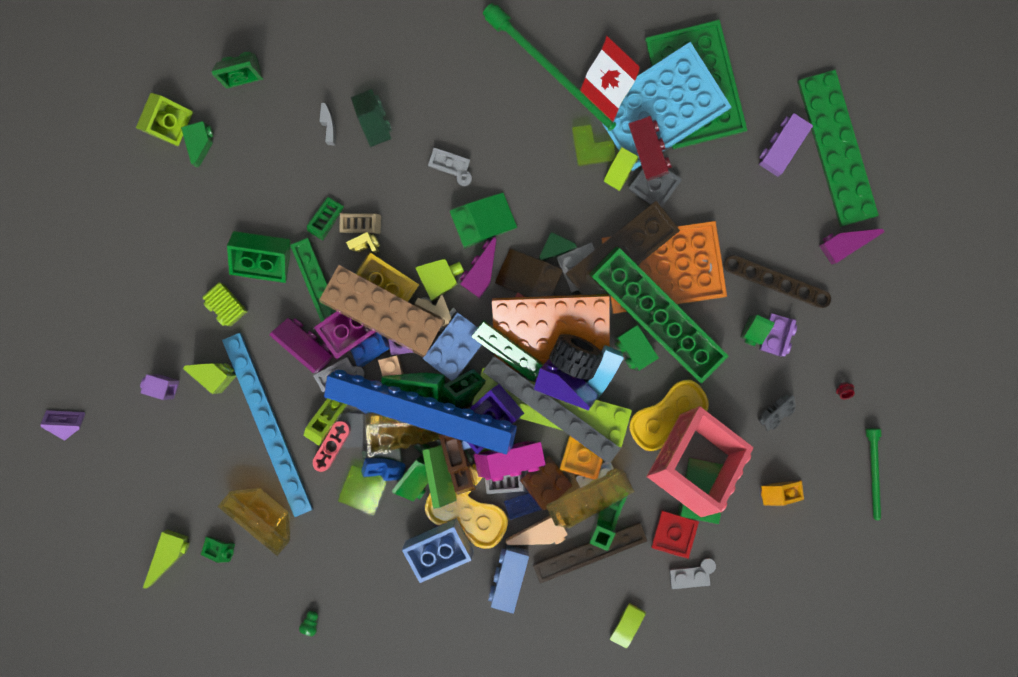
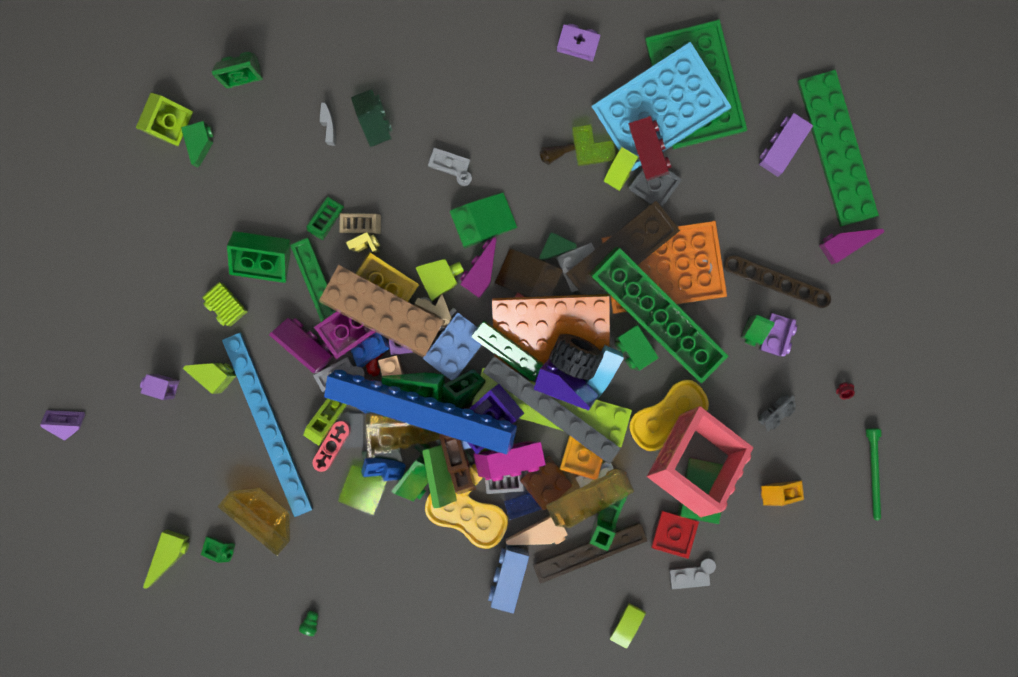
medium blue brick [402,518,474,583] -> none
flag [483,3,640,131] -> none
none -> red arm [366,353,384,376]
none -> dark brown cone [540,143,575,165]
none -> medium lavender brick [557,24,600,62]

